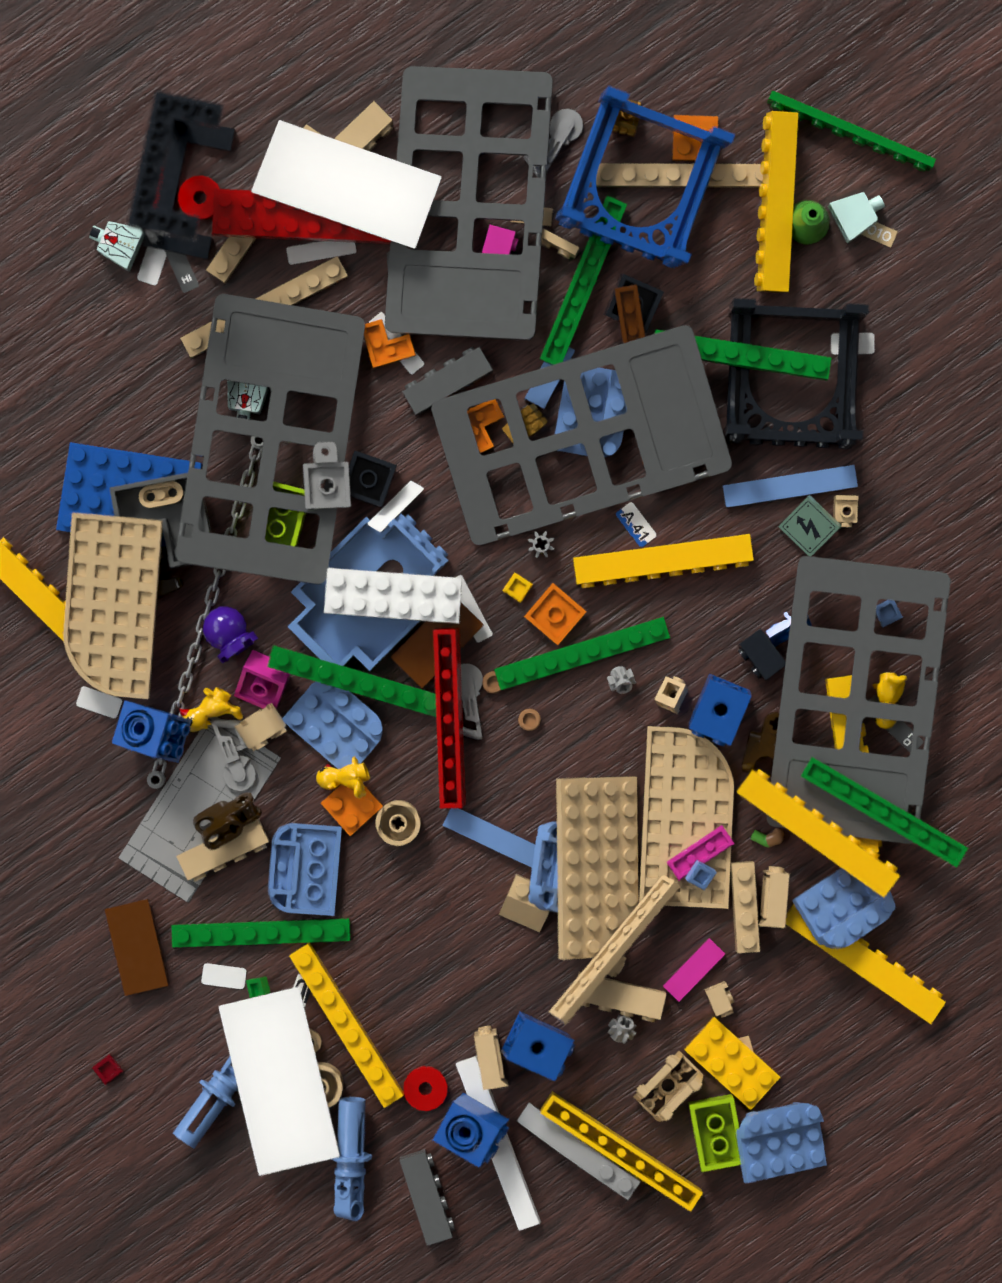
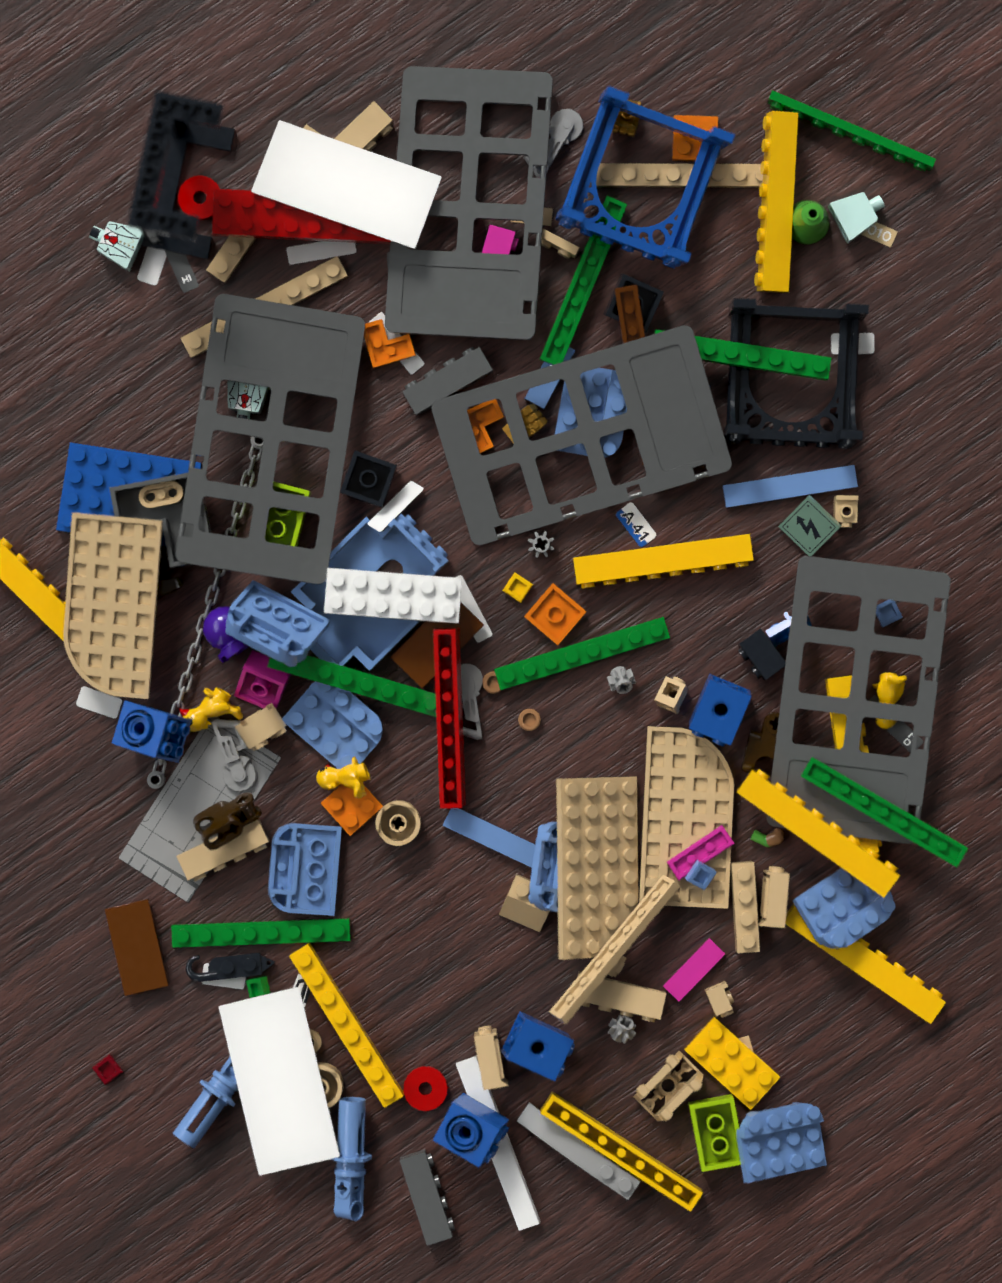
light grey plate [303,442,351,509] -> none
none -> black plate [185,953,275,982]
none -> medium blue plate [225,580,330,667]

